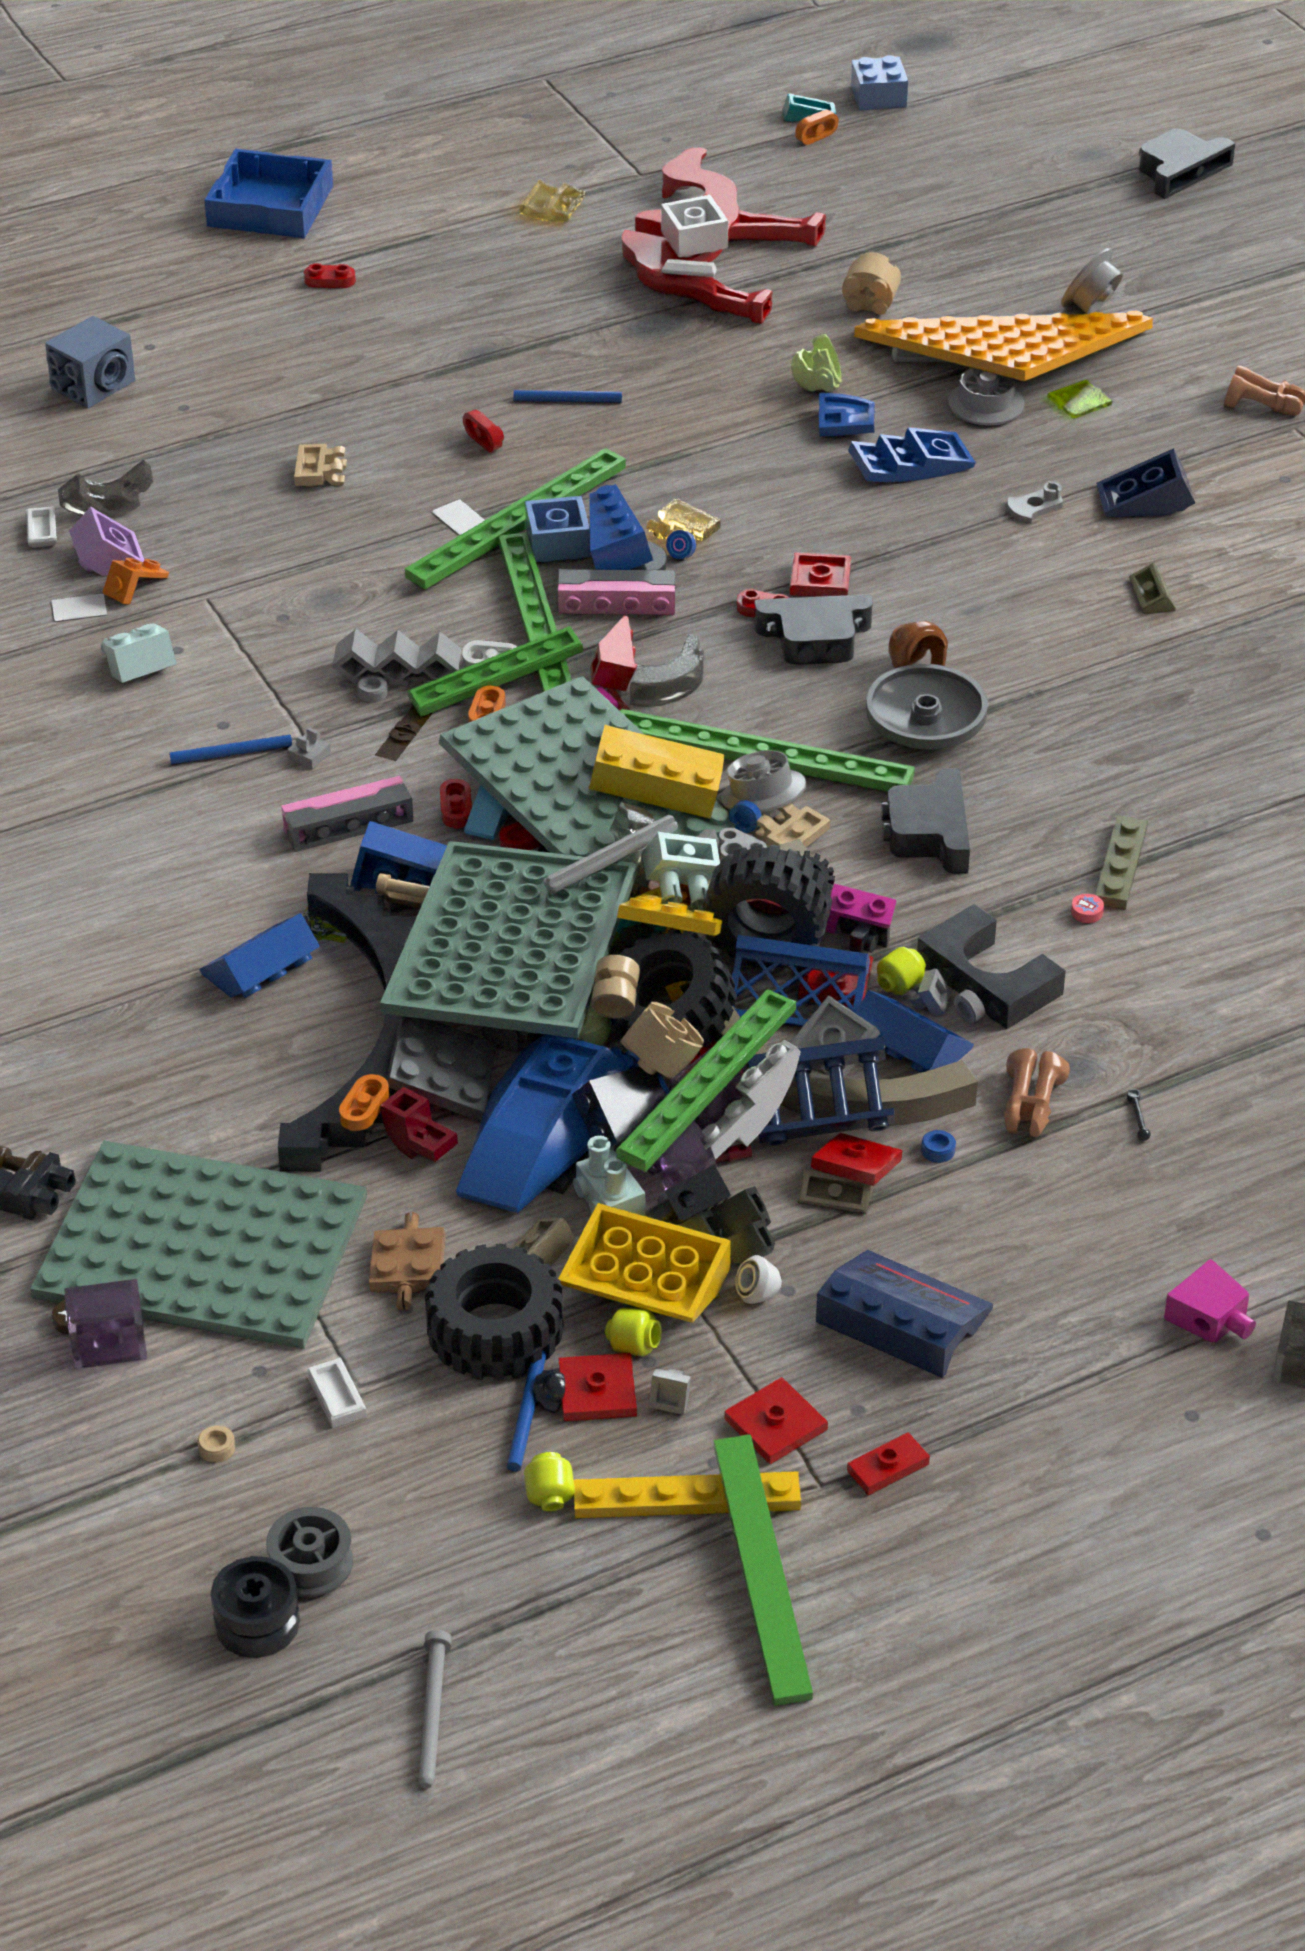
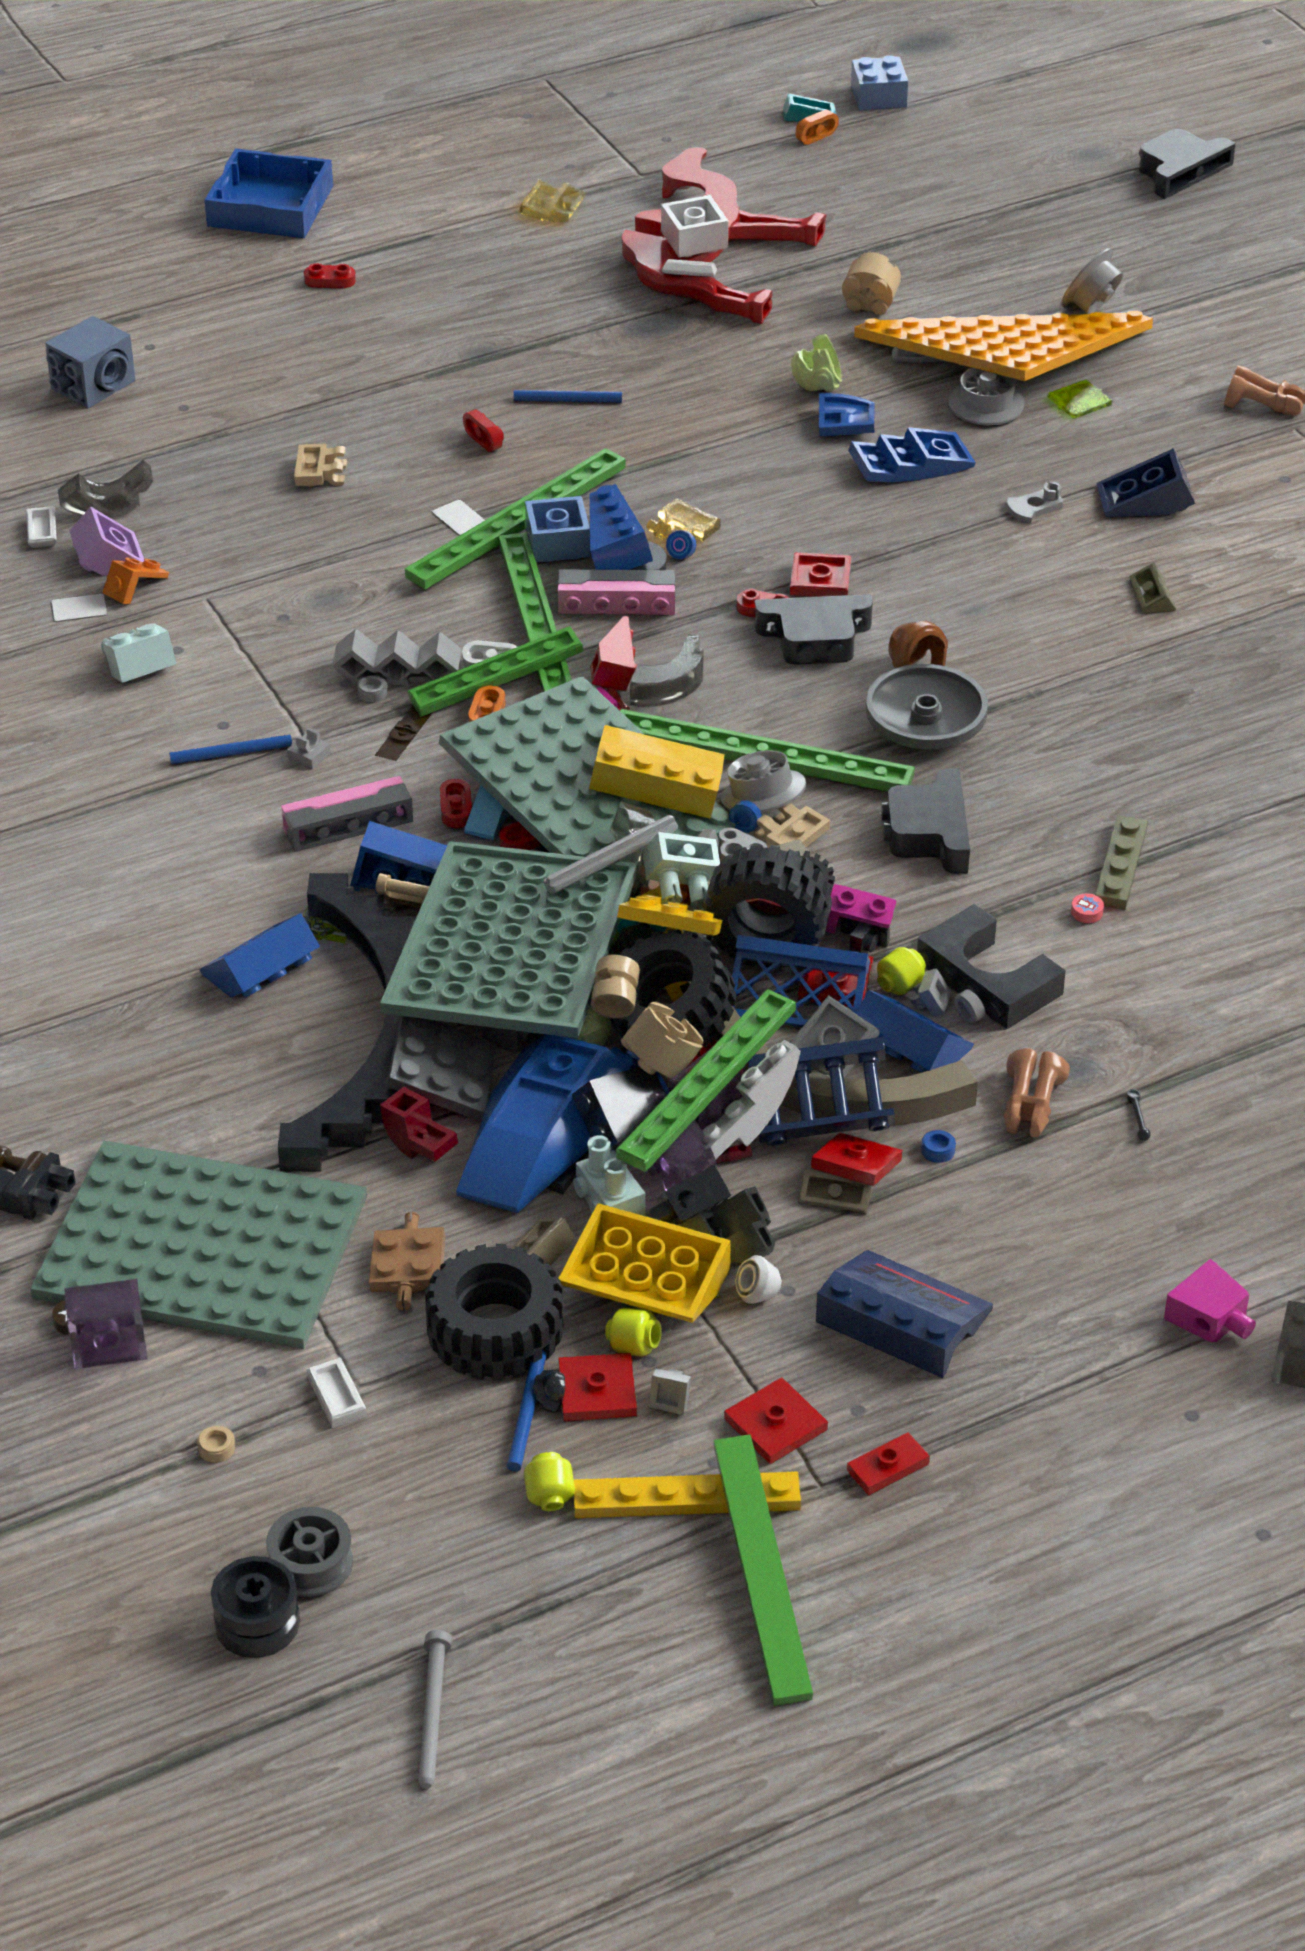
orange plate [339,1074,389,1131] -> none

